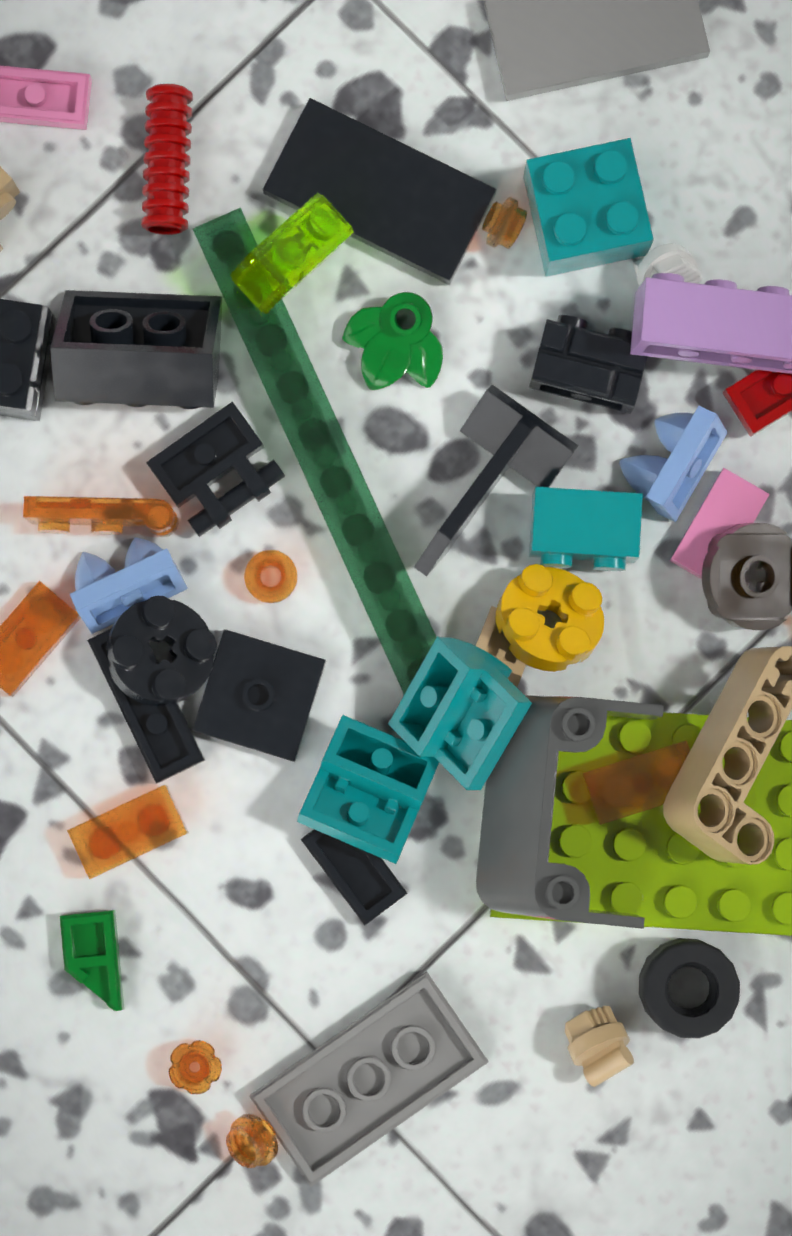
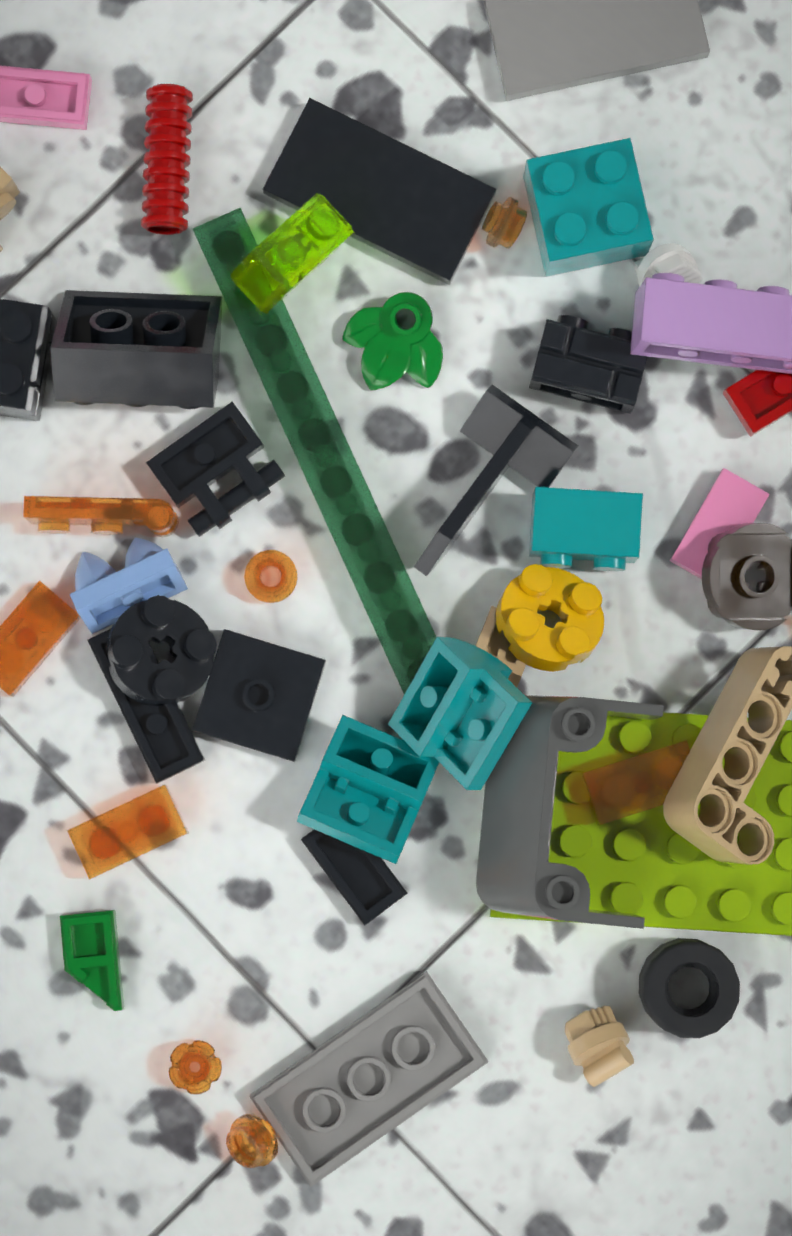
light blue tile [619,406,728,522] -> none

